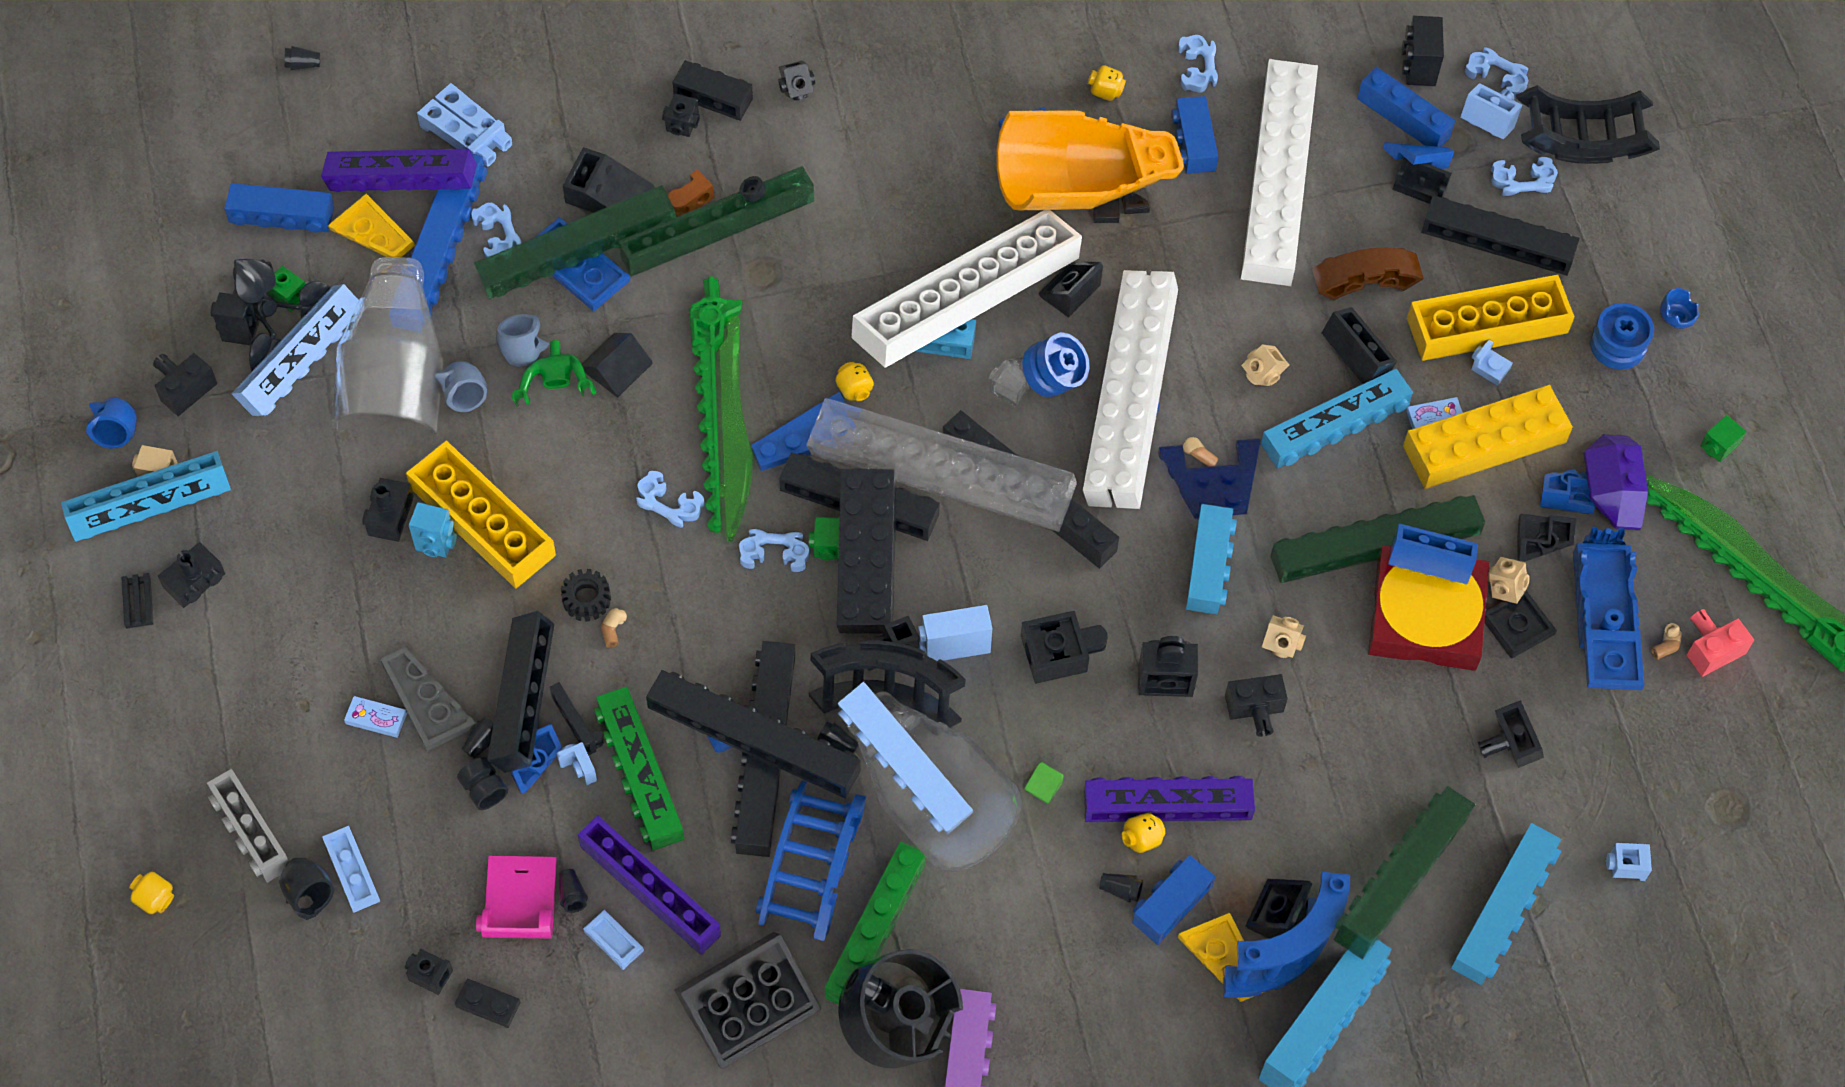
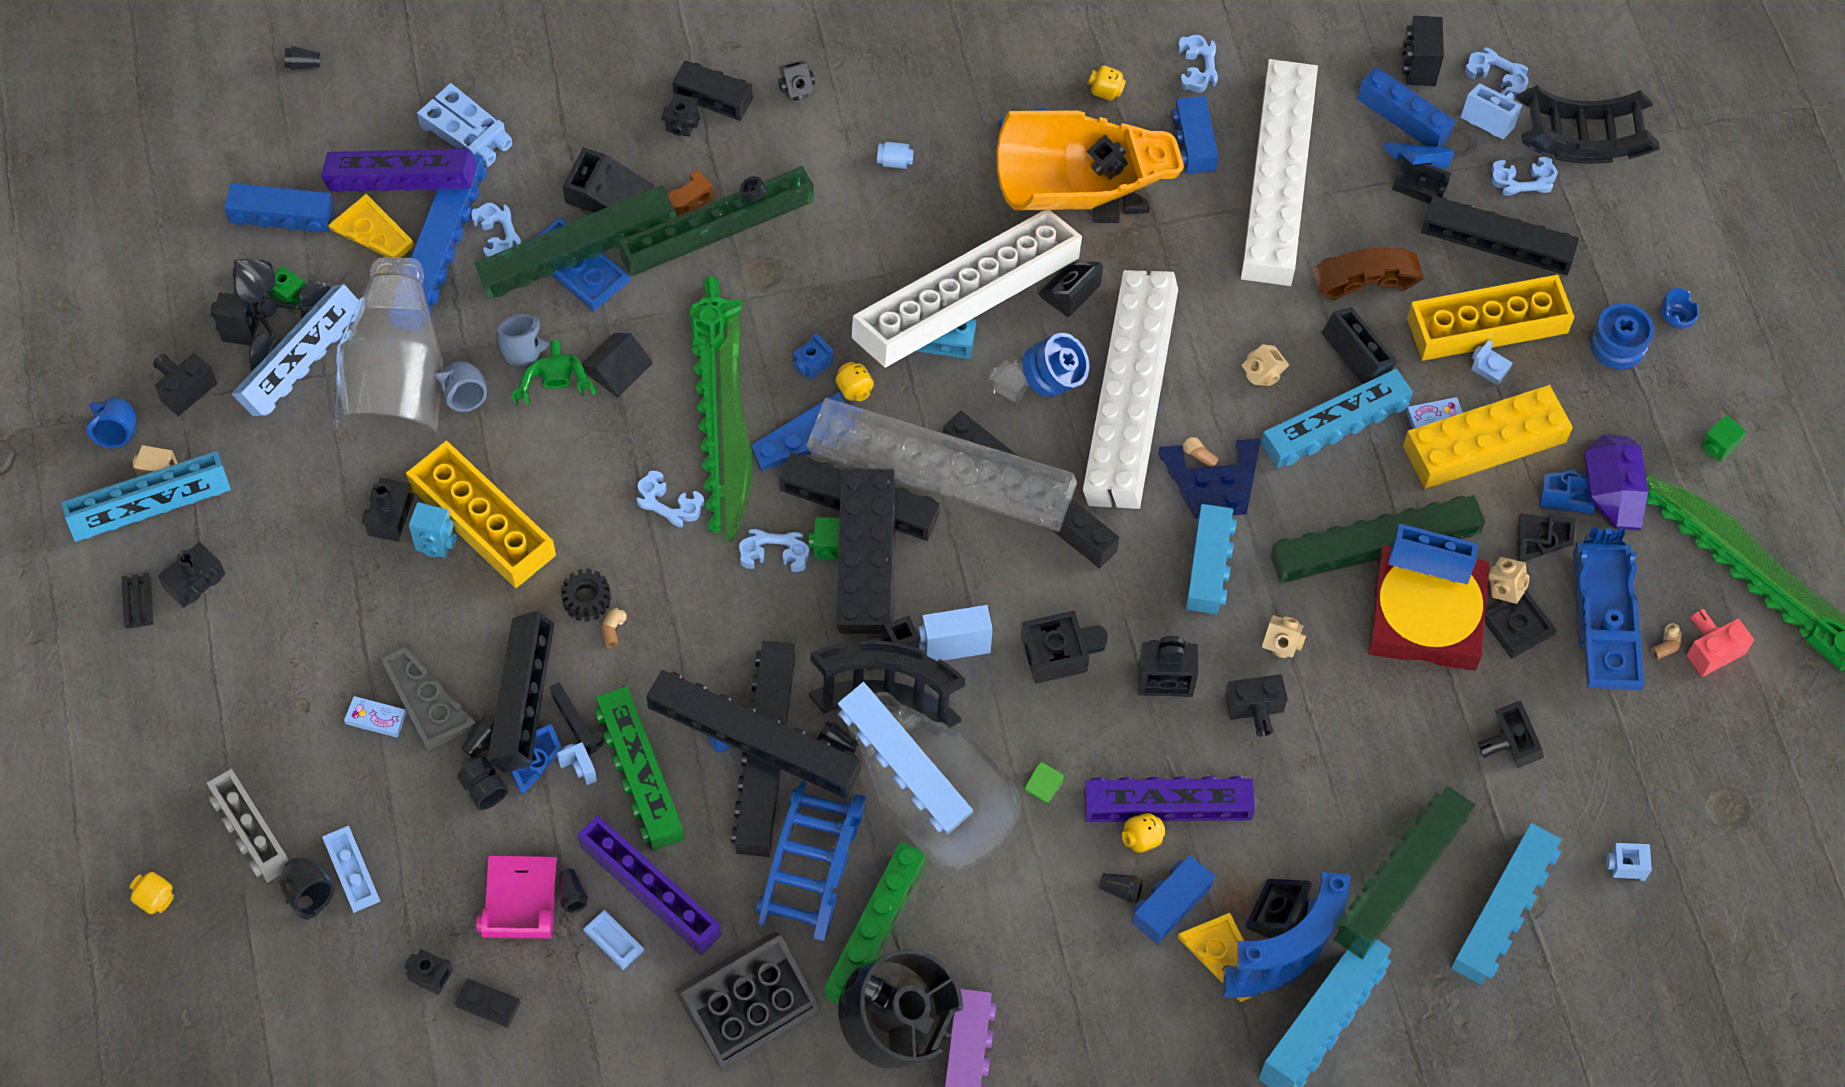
none -> blue brick [792,333,833,380]
none -> light blue brick [877,142,914,169]
none -> black brick [1086,135,1128,180]

